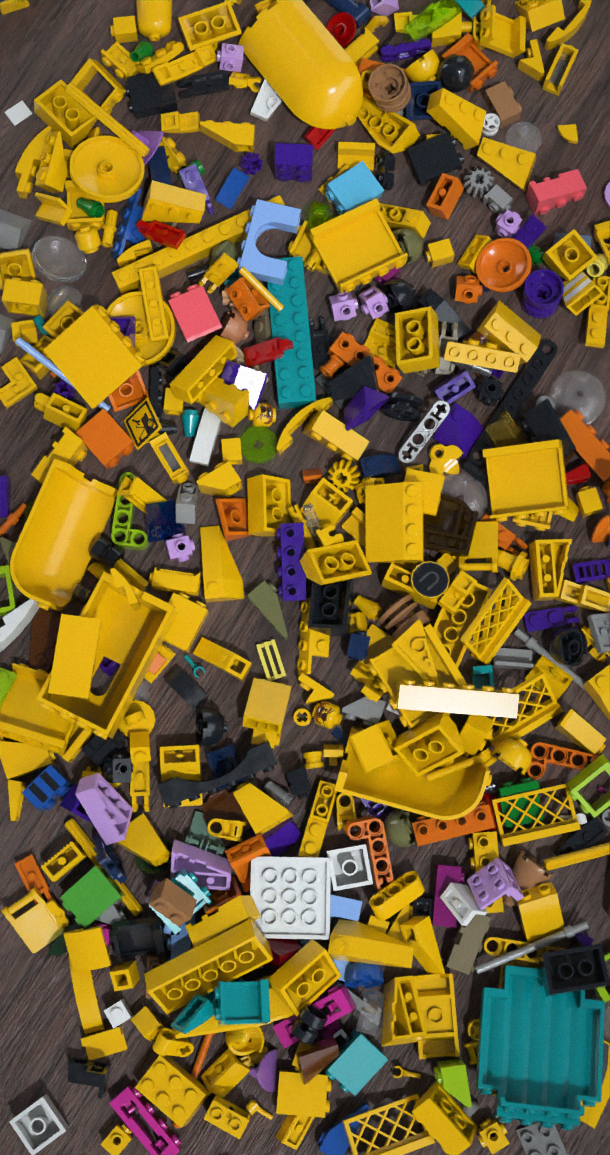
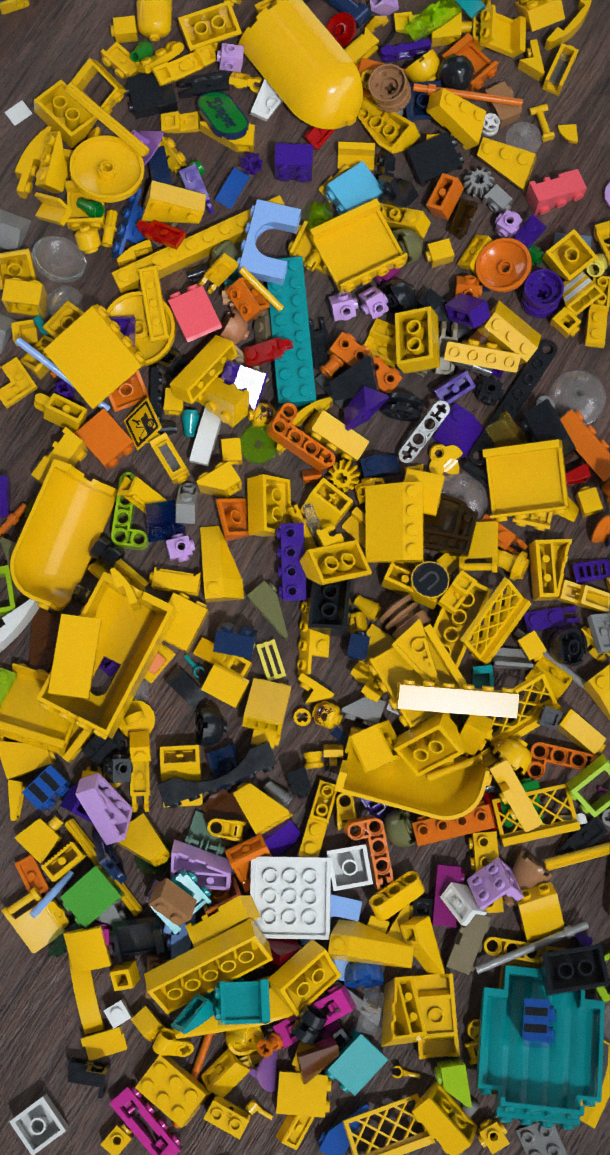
none -> yellow torso [15,815,64,864]
none -> light blue bar [29,870,75,918]
none -> tile [197,91,249,140]
none -> yellow slope [201,663,249,708]
none -> dark blue slope [213,622,258,659]
none -> orange bush [257,1032,283,1058]
none -> orange beam [266,403,335,471]
none -> black brick [378,174,419,208]
none -> orange bar [413,83,523,107]
none -> dark purple brick [445,293,490,328]
none -> dark brown hinge [449,198,478,240]
none -> yellow bracket [490,759,543,833]
none -> yellow brick [517,630,547,662]
none -> blue brick [522,998,557,1048]
none -> yellow piece [529,104,555,142]
none -> black tile [537,705,563,731]
none -> yellow brick [550,306,581,338]

